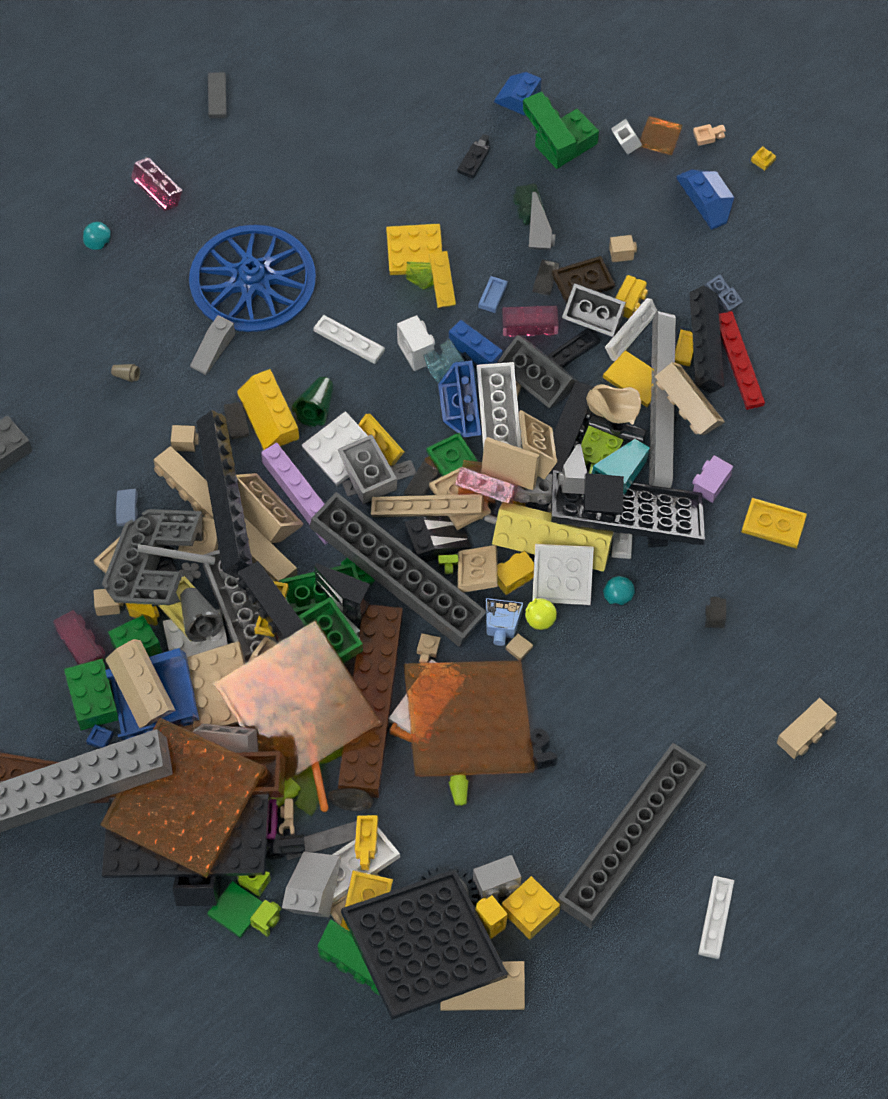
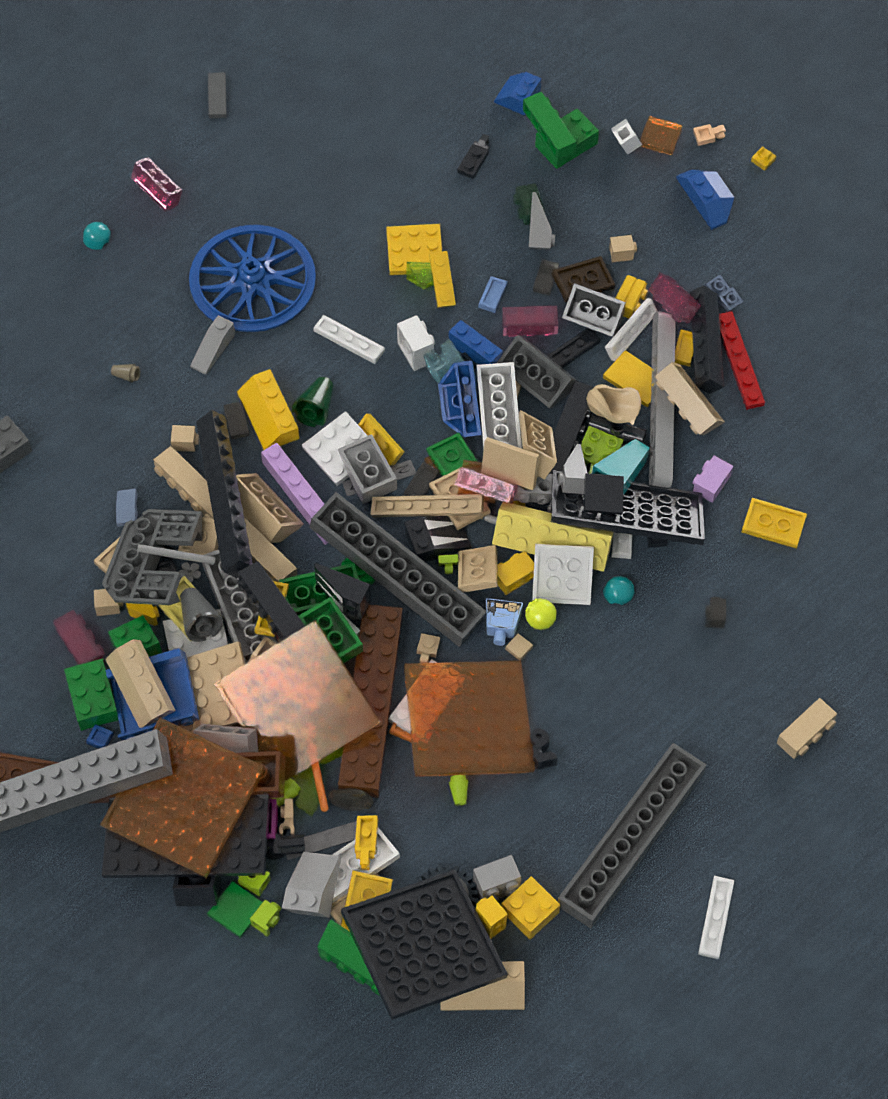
none -> clear pink brick [648,273,701,323]

